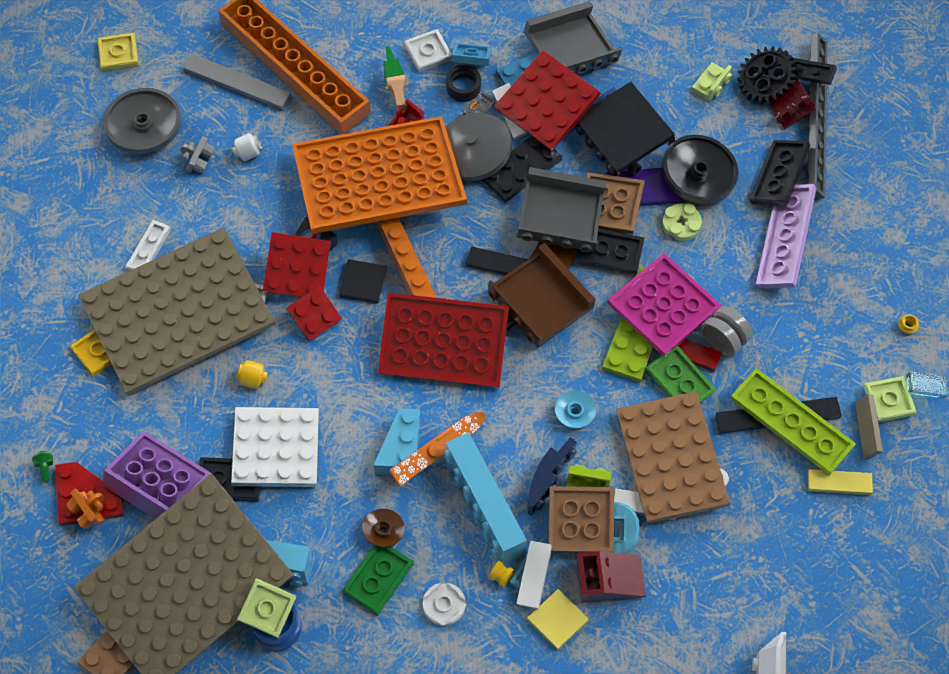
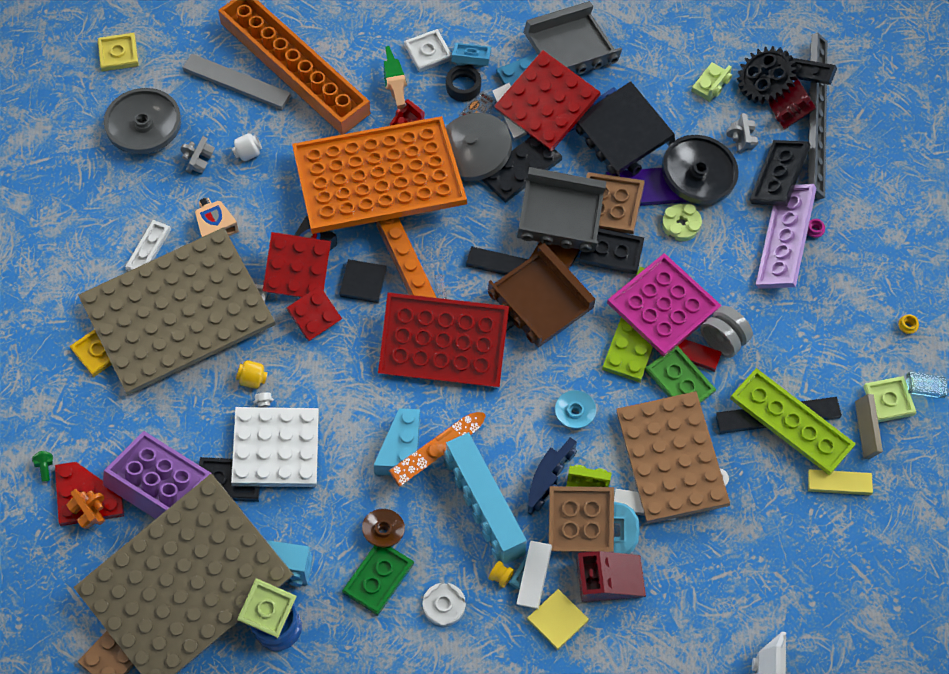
none -> light nougat torso [195,198,239,237]
none -> white plate [253,393,274,408]
none -> light grey hips [726,113,758,153]
none -> dark pink plate [807,219,825,238]

